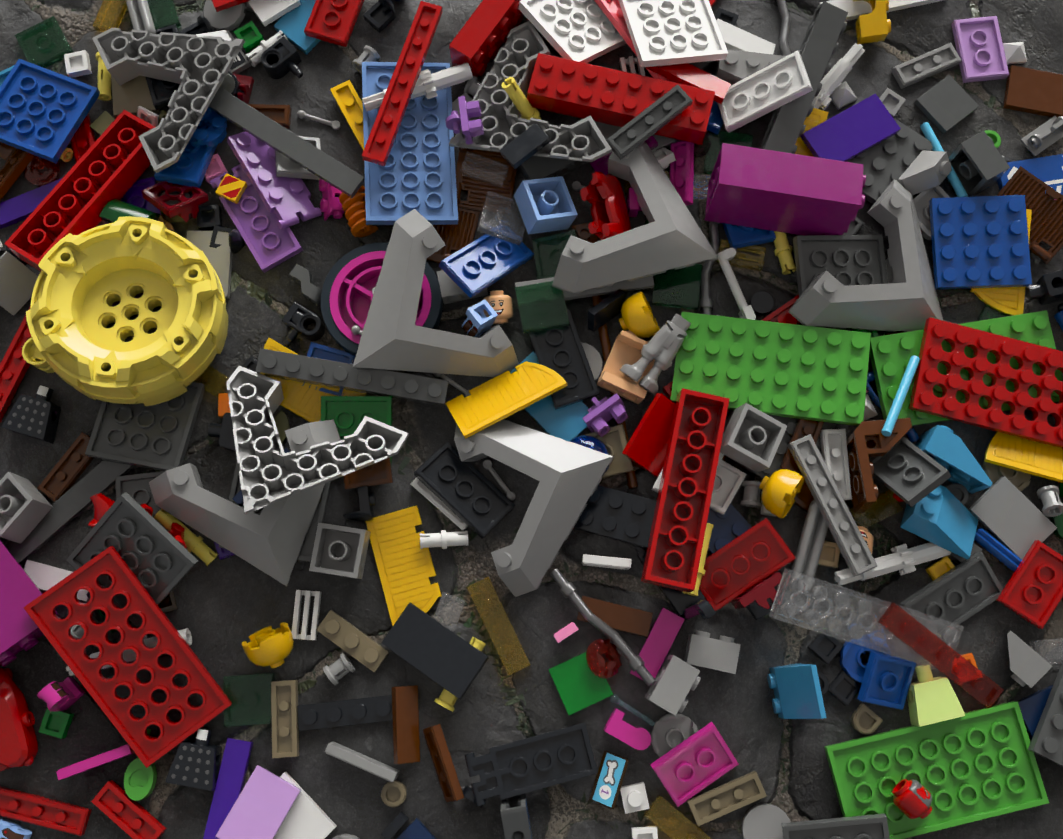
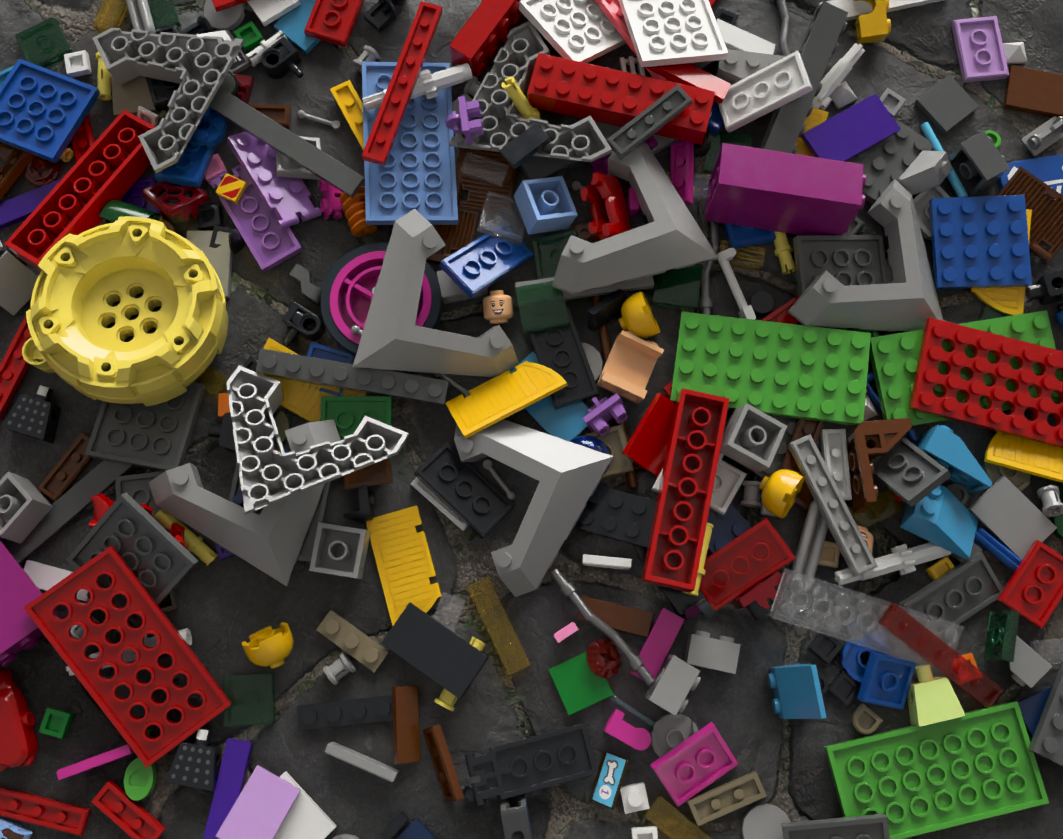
dark pink leg [37,677,85,712] -> none
olive tile [90,111,115,136] -> none
dark tan plate [271,680,299,758] -> none
white tile [291,590,322,640] -> none
dark tan tile [381,780,407,807] -> none
white pin [420,530,468,549] -> none
light blue leg [461,299,498,337] -> none
light grey piece [620,313,691,395] -> none
white plate [653,147,676,169] -> none
medium azure bar [881,355,920,437] -> none
light grey tile [891,43,962,89] -> none
red head [892,779,933,819] -> none
none -> clear green tile [984,610,1020,662]

